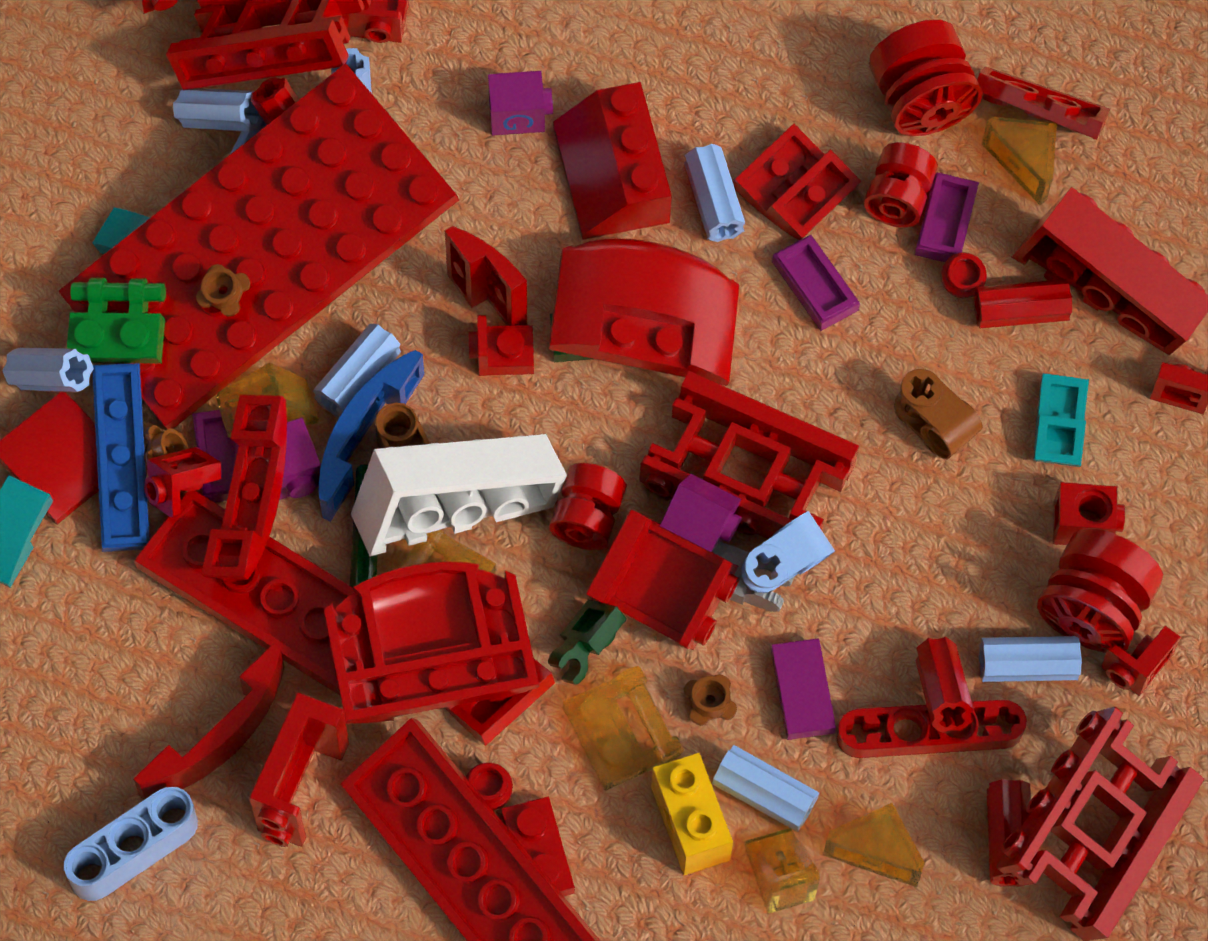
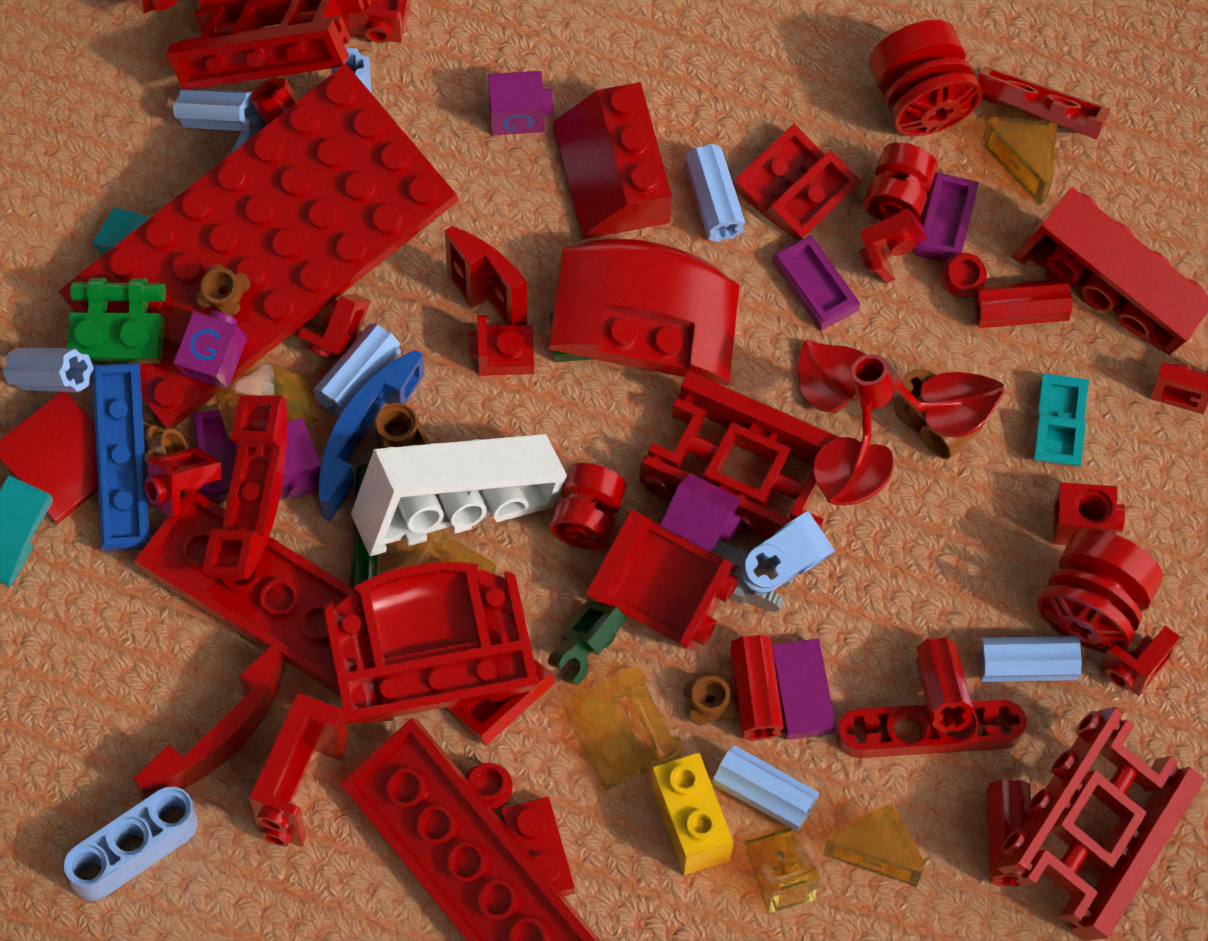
none -> magenta brick [173,310,247,389]
none -> red bracket [297,293,371,358]
none -> red axle [730,635,784,741]
none -> red plant [798,340,1005,505]
none -> red bracket [859,208,928,283]

